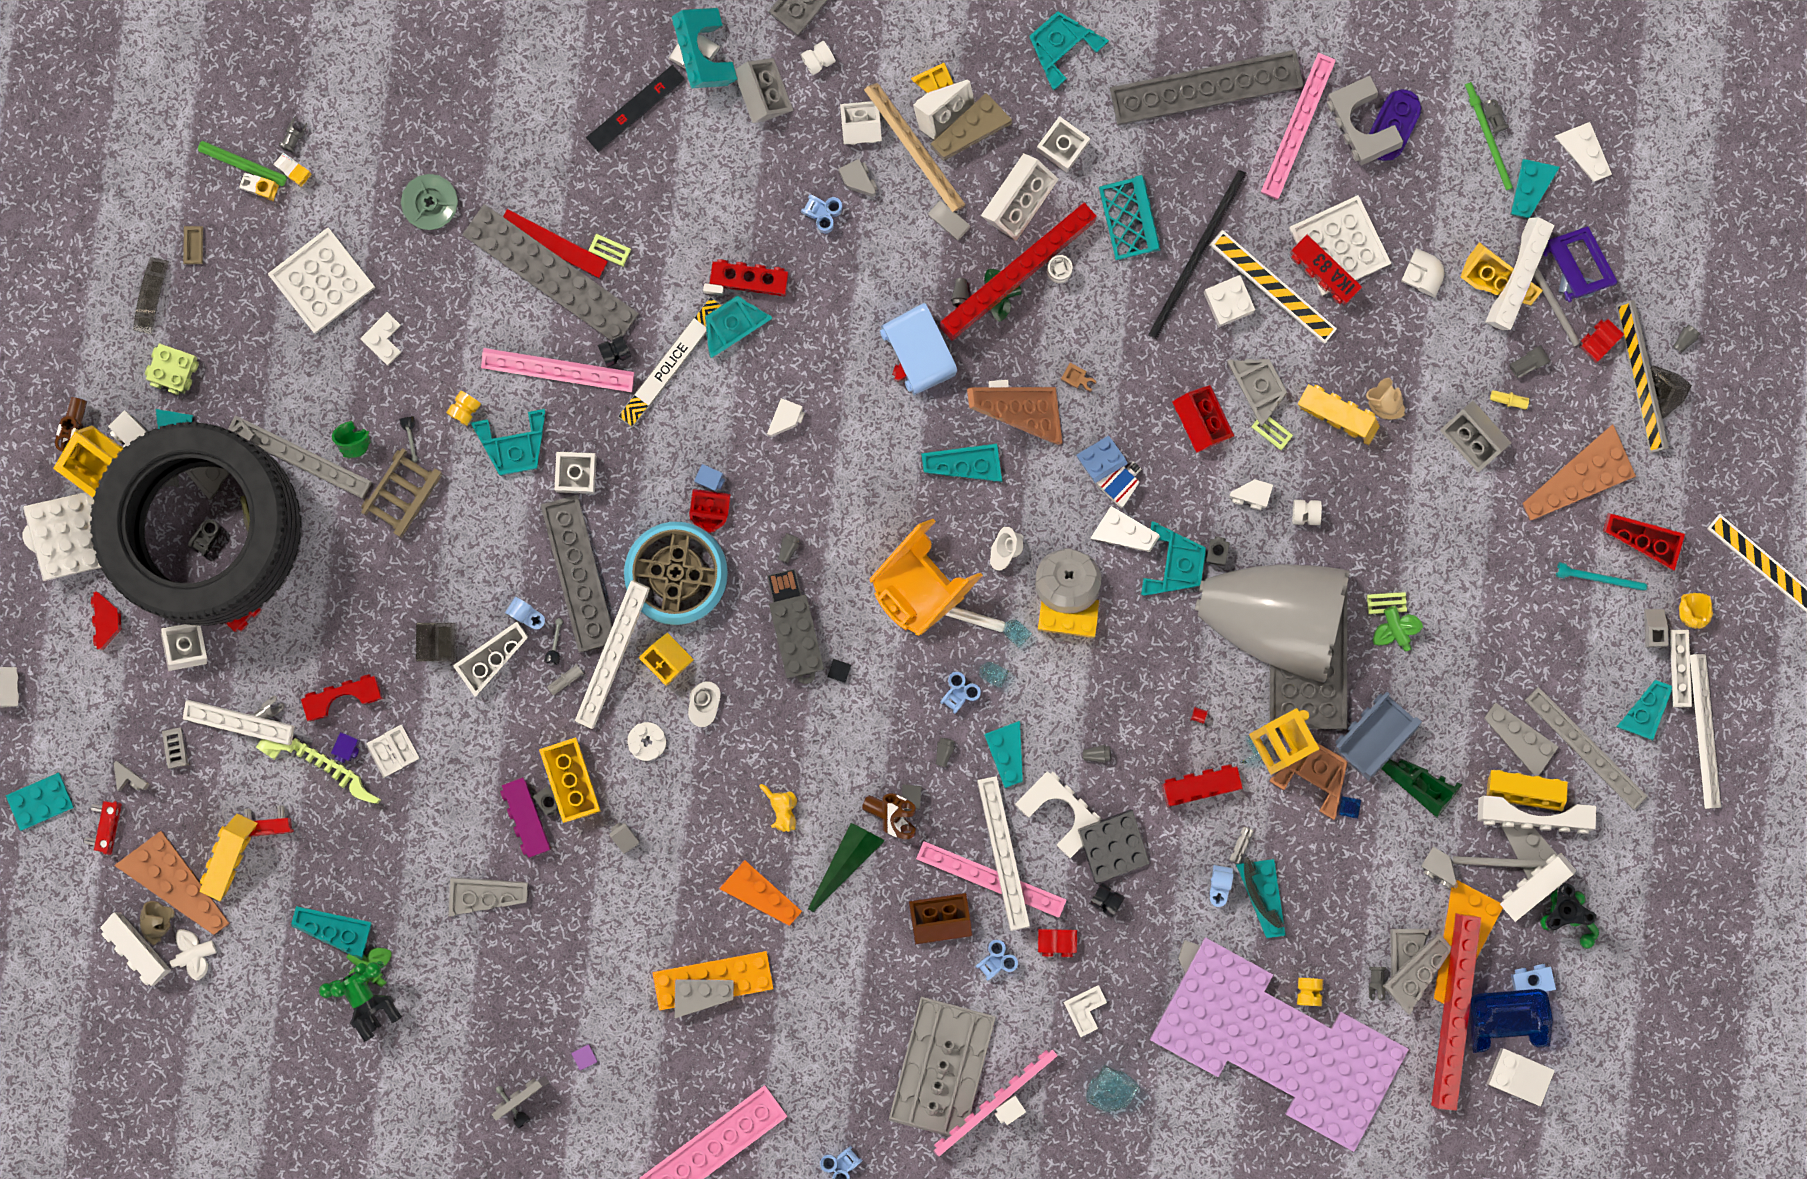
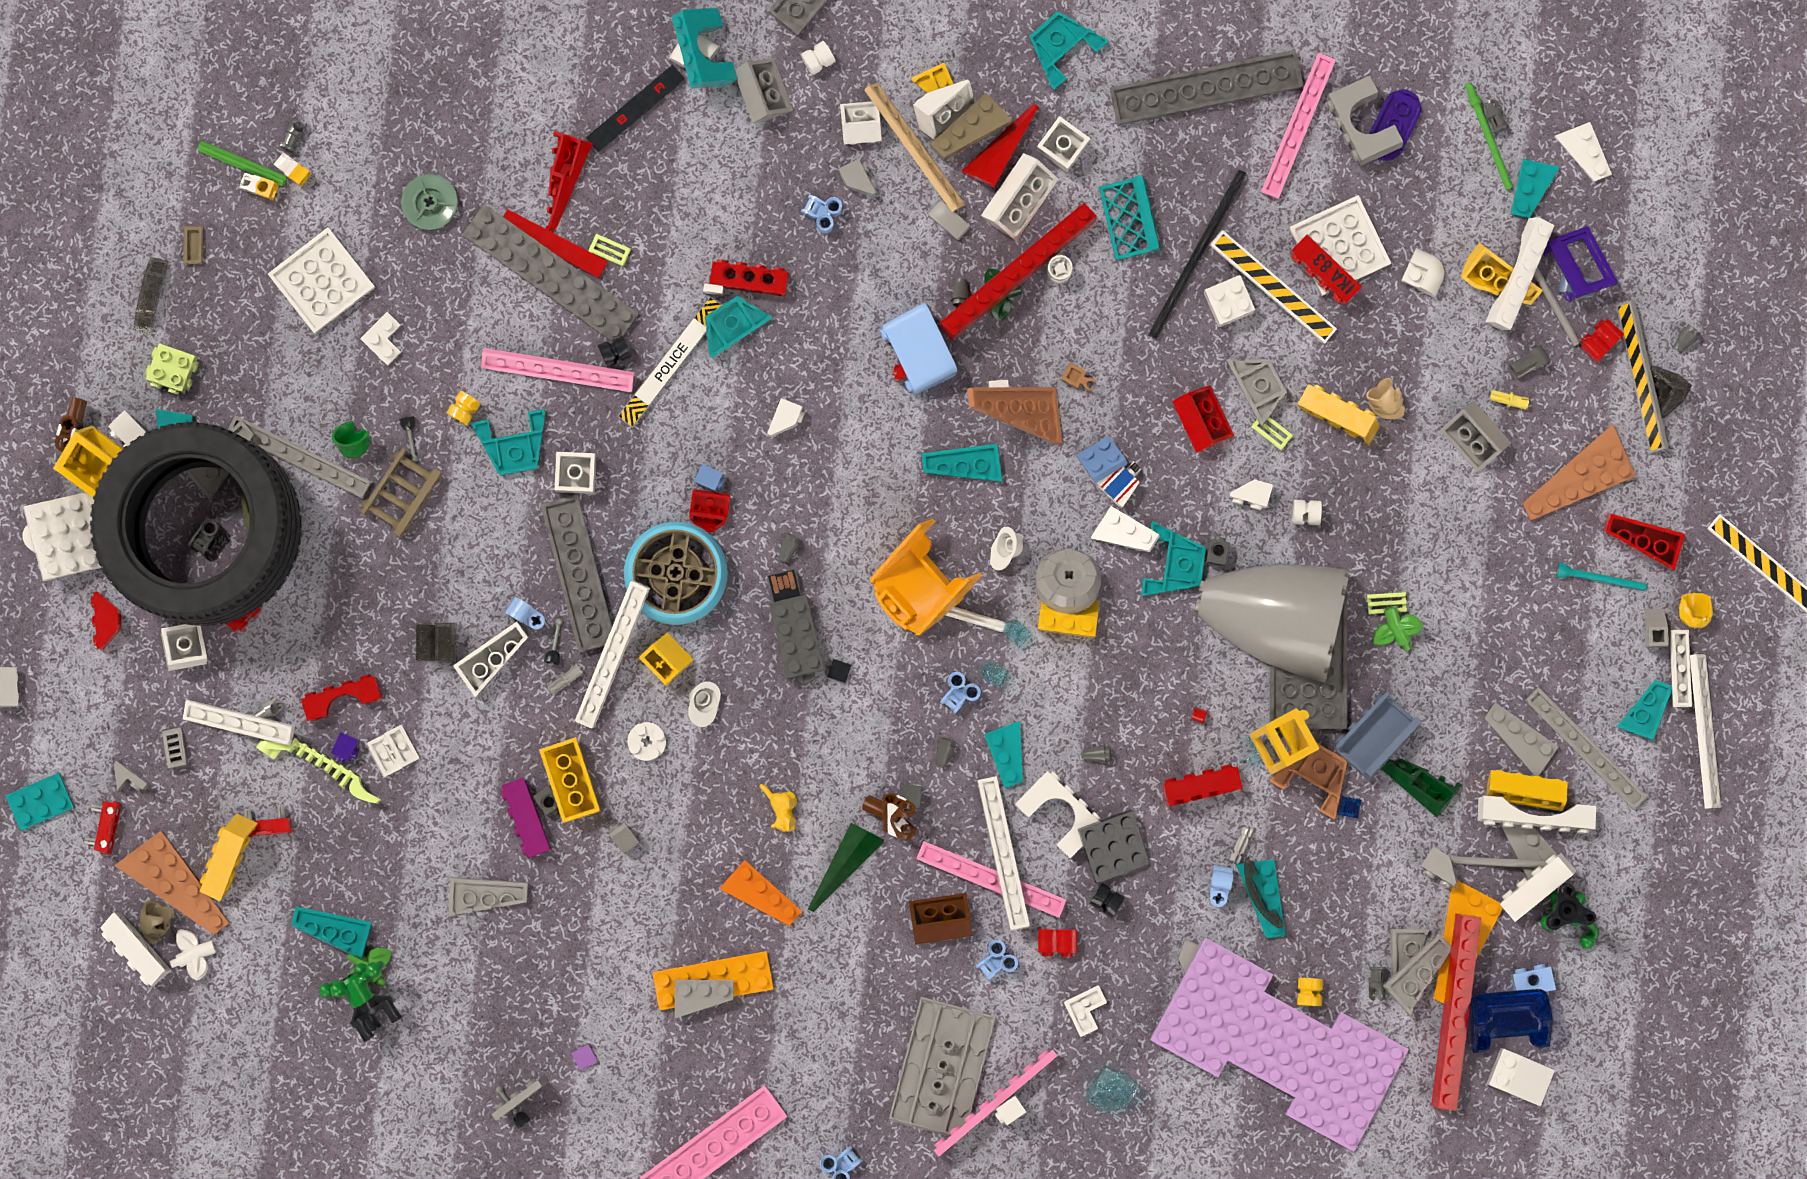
none -> red wedge [546,131,593,232]
none -> red wedge [962,104,1039,188]

